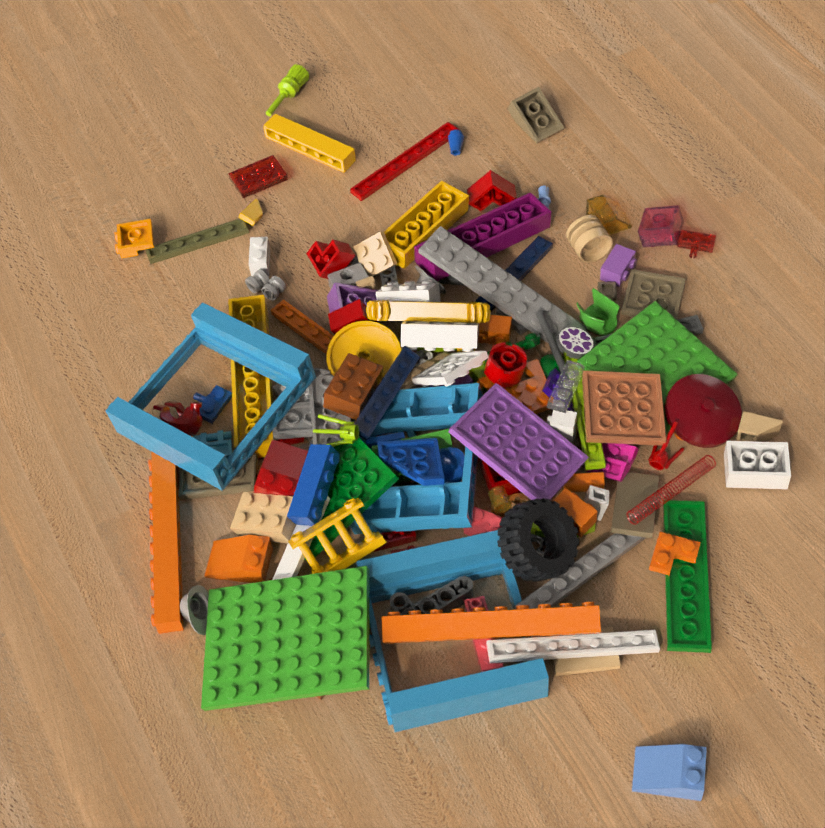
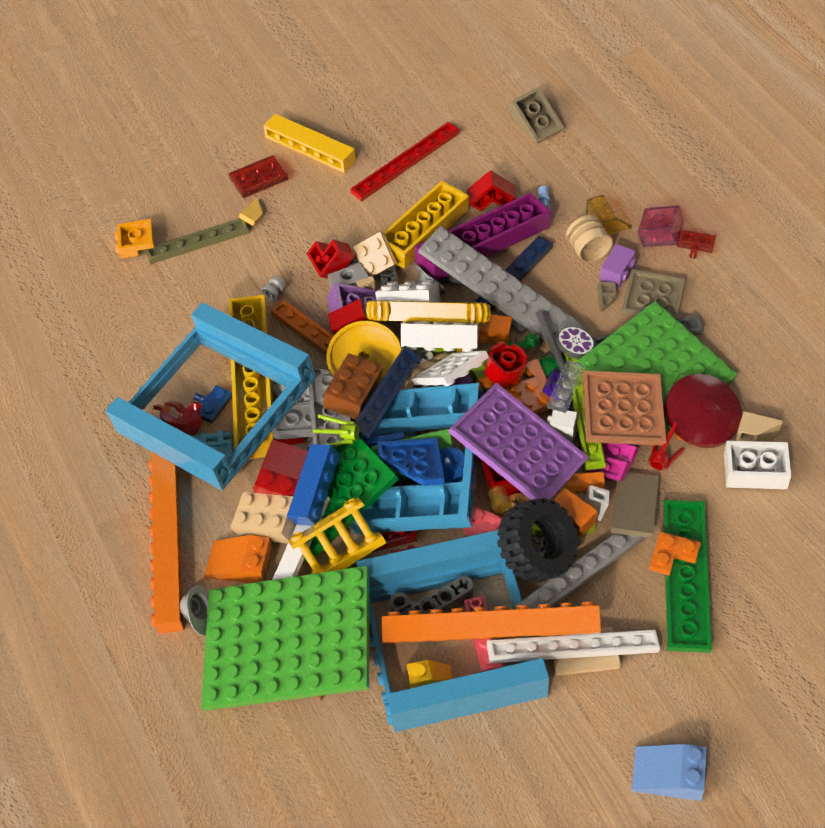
dark tan tile [178,454,258,500] -> none
light grey wheel [245,269,269,294] -> none
white brick [249,237,270,277] -> none
lime piece [266,64,309,117] -> none
blue cone [448,130,464,156] -> none
bright green piece [576,288,620,336] -> none
red piece [626,455,716,525] -> none
none -> yellow slope [406,660,453,688]

